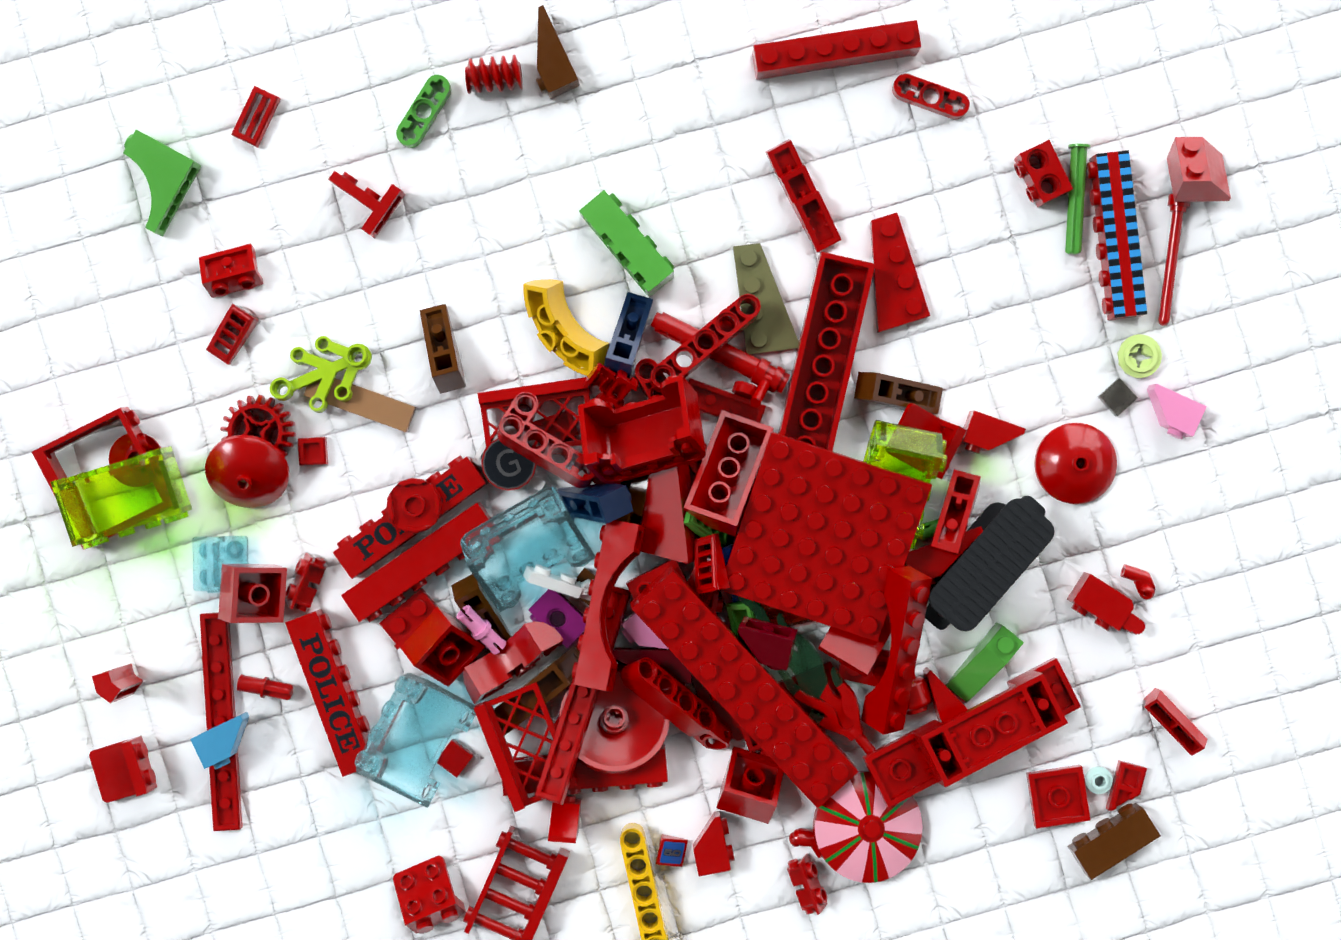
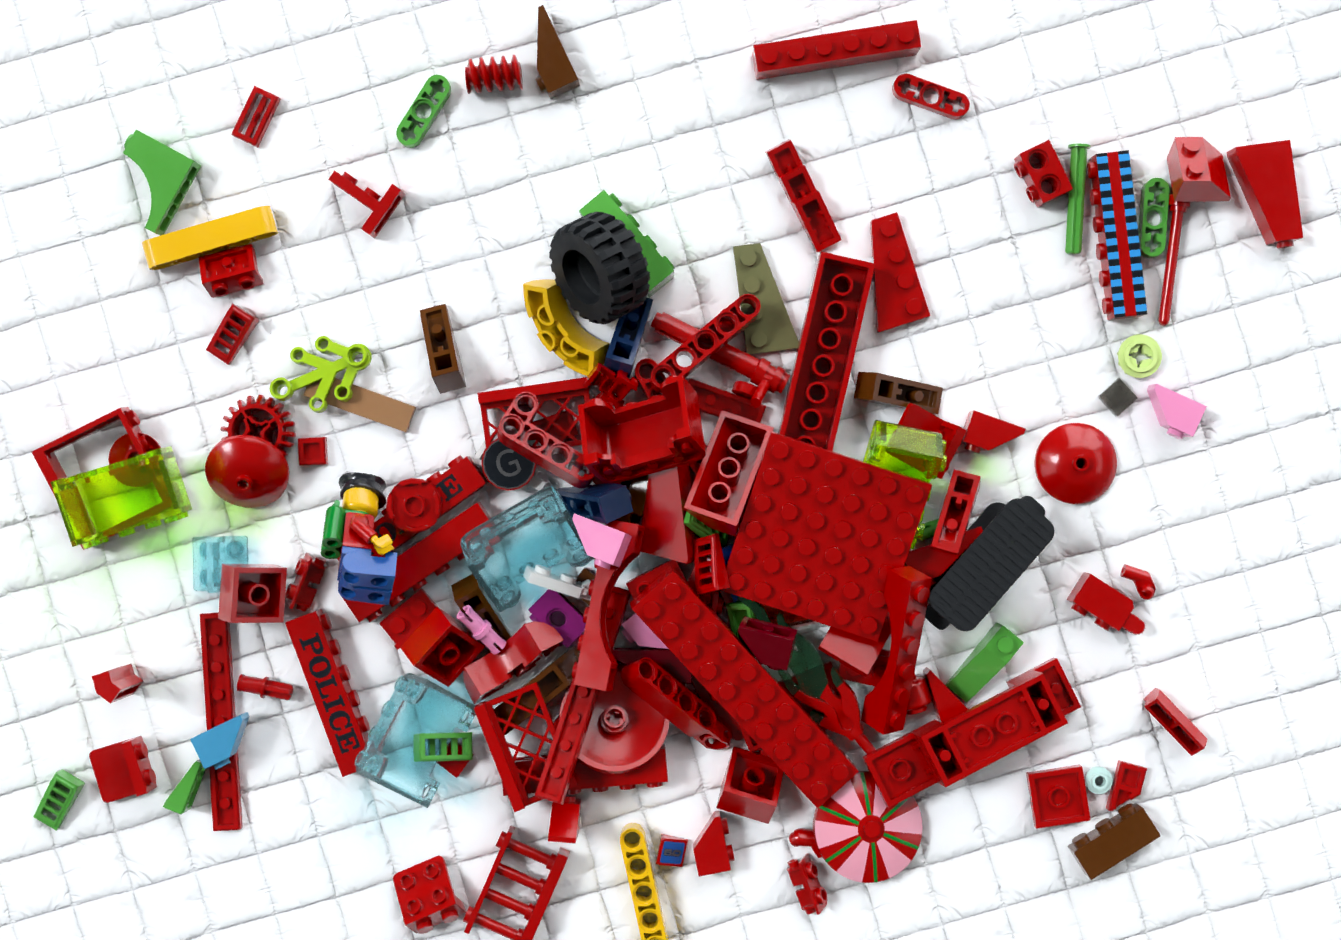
none -> bright green slope [33,769,85,831]
none -> yellow beam [142,206,278,270]
none -> bright green slope [163,759,207,814]
none -> piece [320,472,397,605]
none -> bright green slope [413,732,473,762]
none -> black tyre [549,212,650,325]
none -> bright pink slope [572,514,632,570]
none -> bright green beam [1138,178,1170,258]
none -> red slope [1227,140,1303,249]

